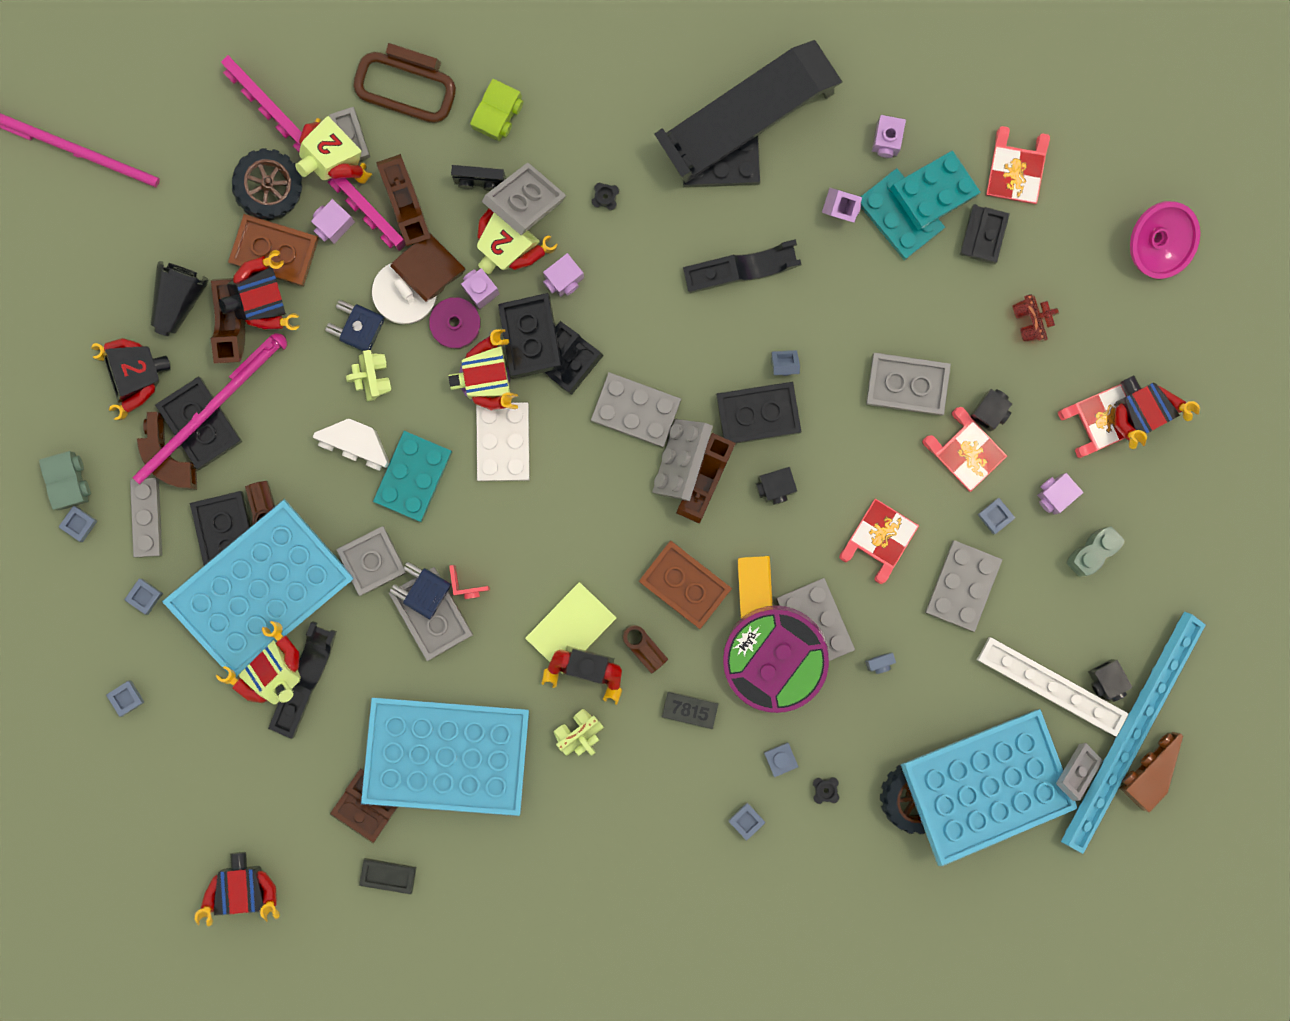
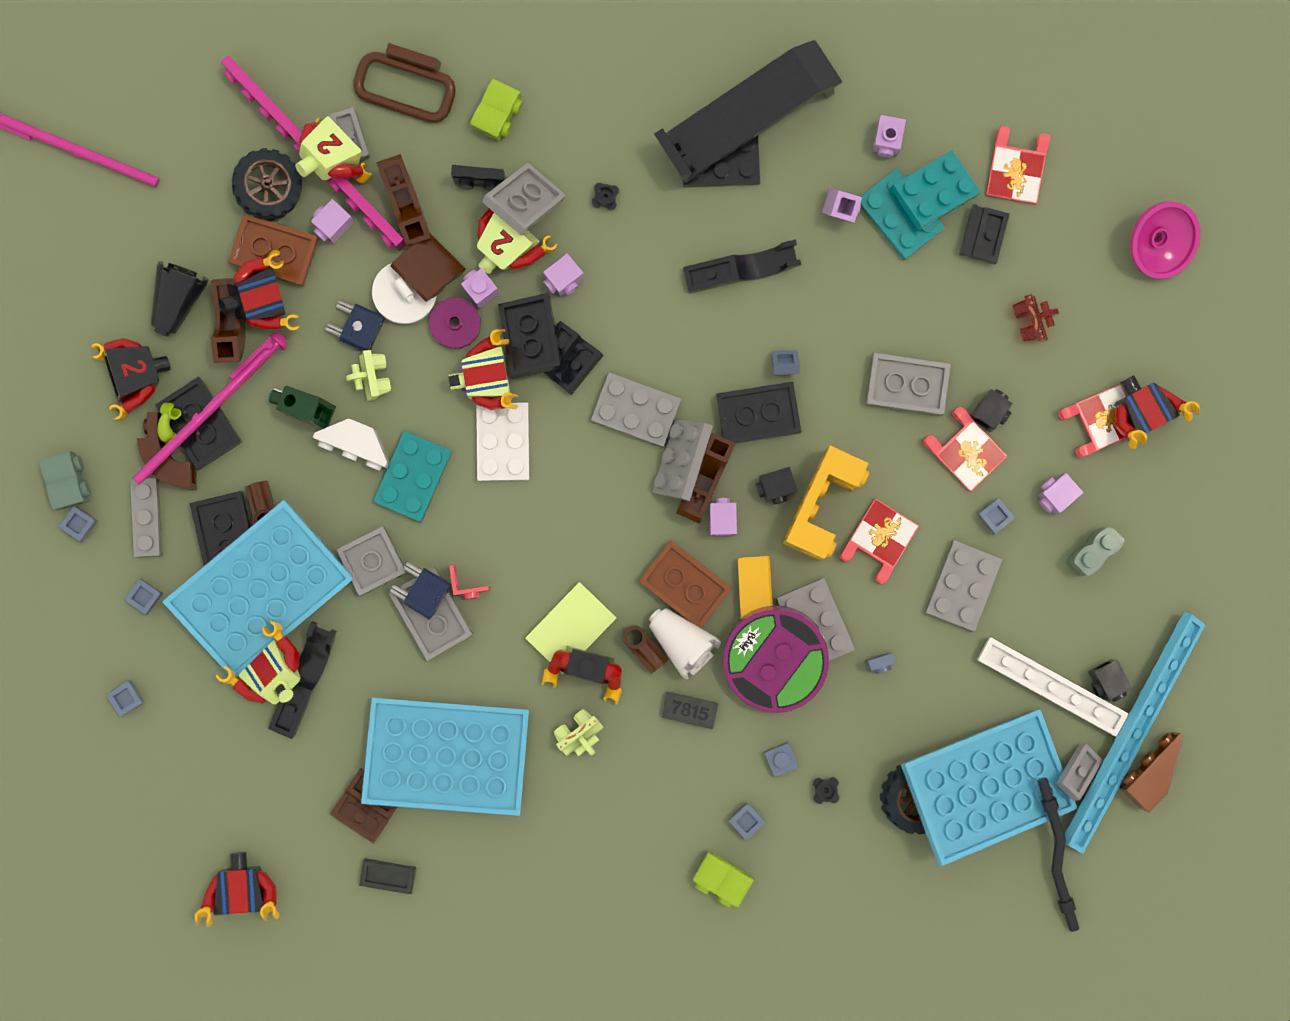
none -> lime arm [157,403,182,444]
none -> dark green torso [269,386,336,429]
none -> white cone [649,608,721,680]
none -> lime brick [692,850,754,908]
none -> lavender brick [709,498,737,536]
none -> yellow plate [782,445,870,561]
none -> black bar [1037,778,1079,932]

